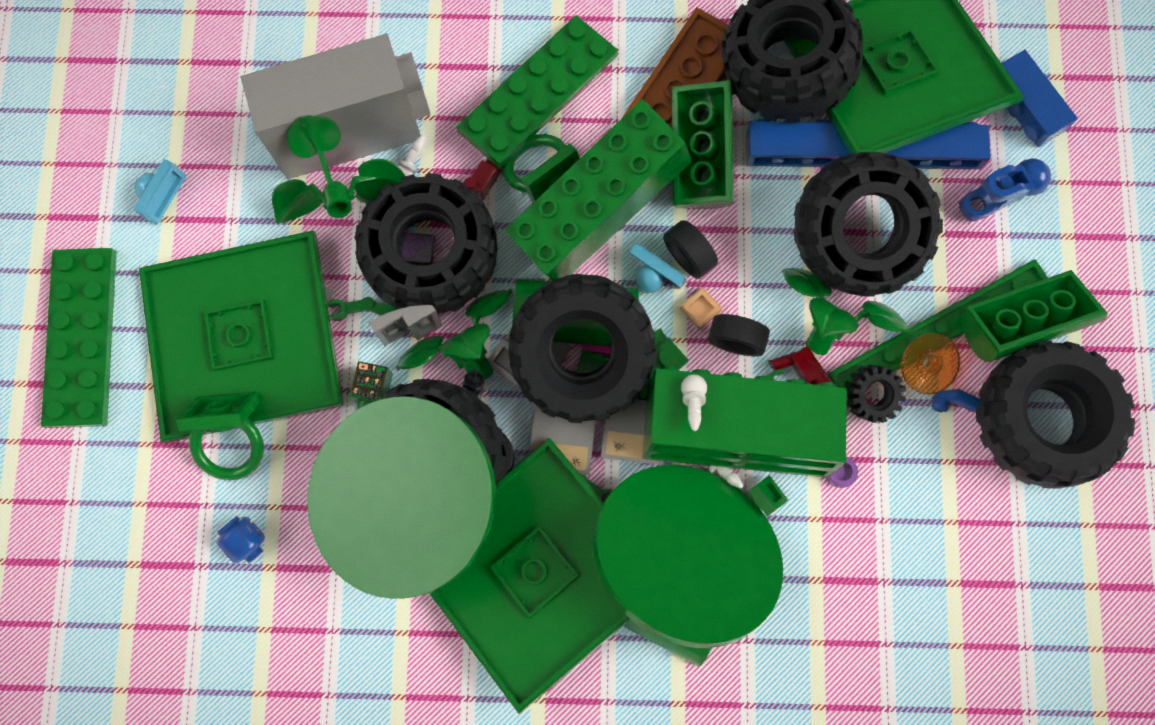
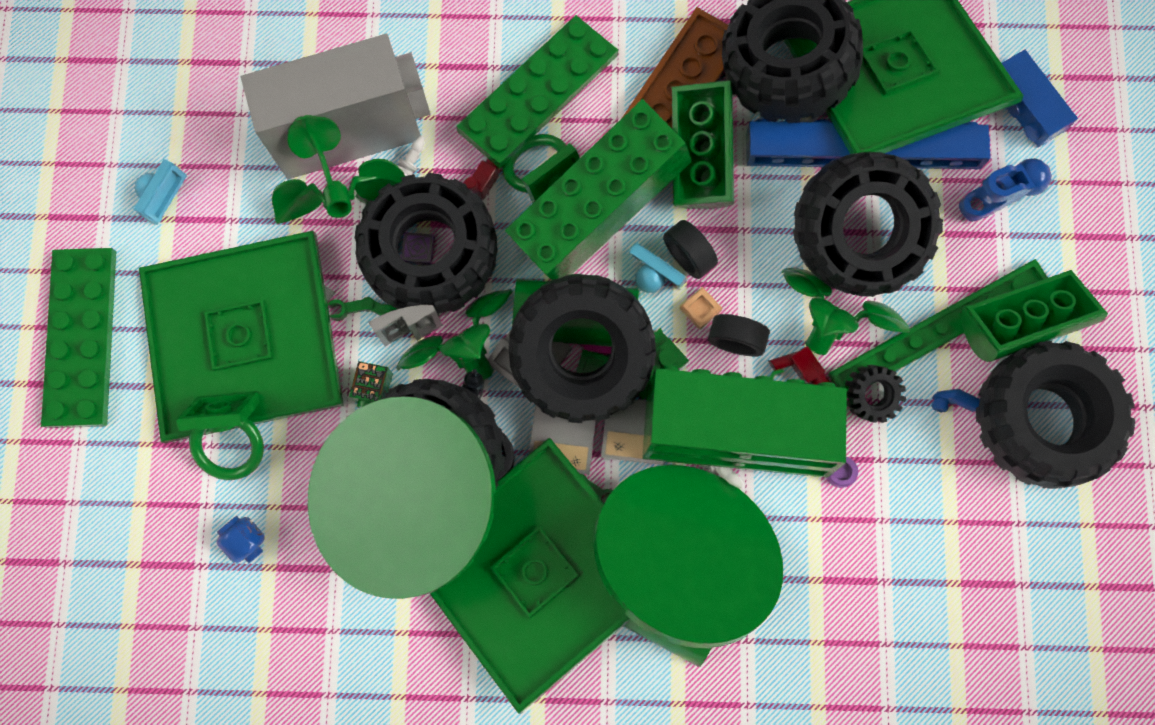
white bar [681,374,707,431] -> none
green plate [748,475,788,516] -> none
clear orange dish [901,333,960,395] -> none

